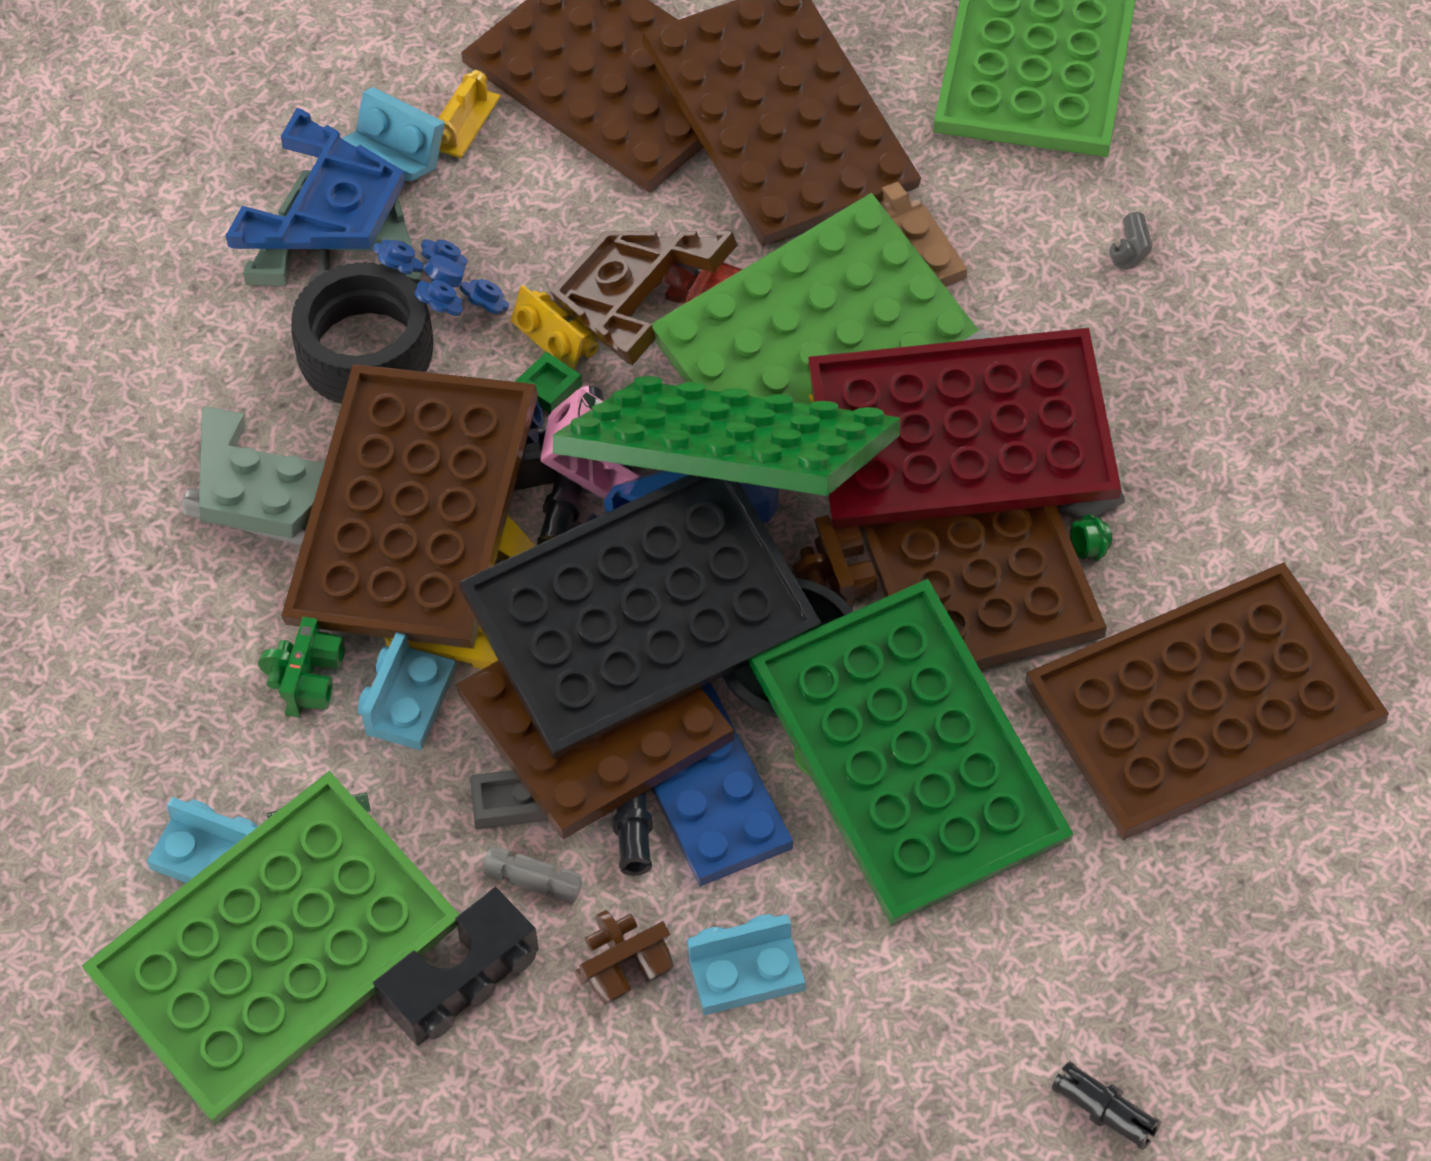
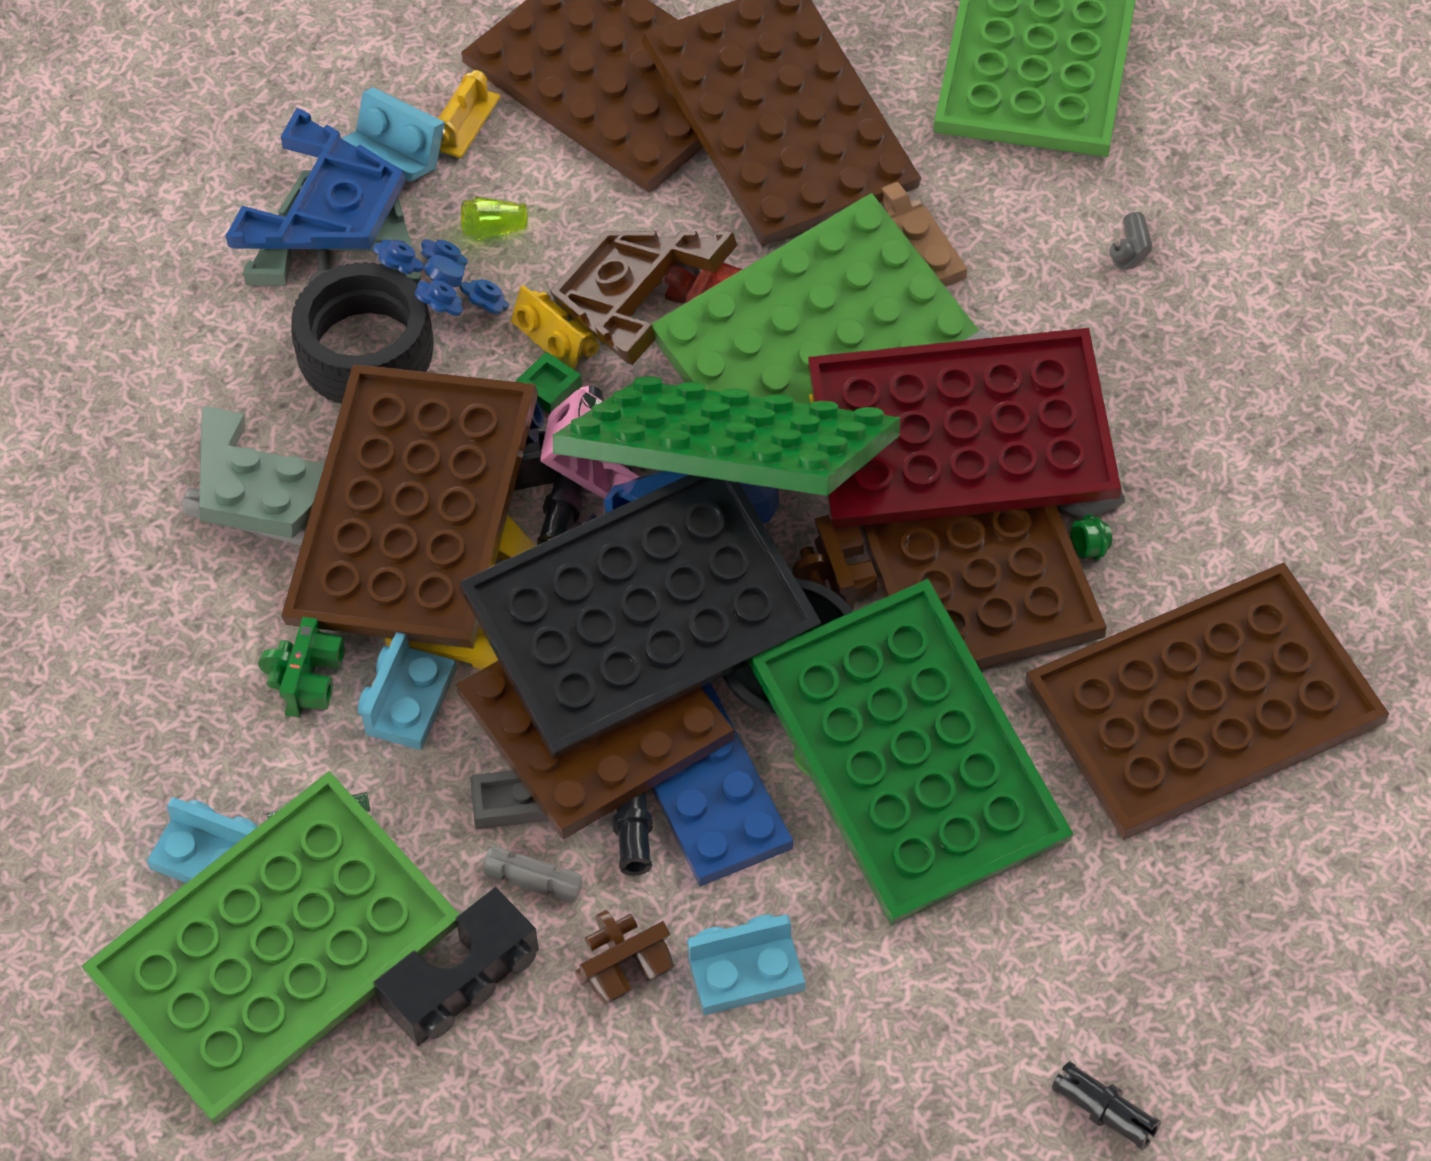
none -> clear neon green cone [461,195,528,240]

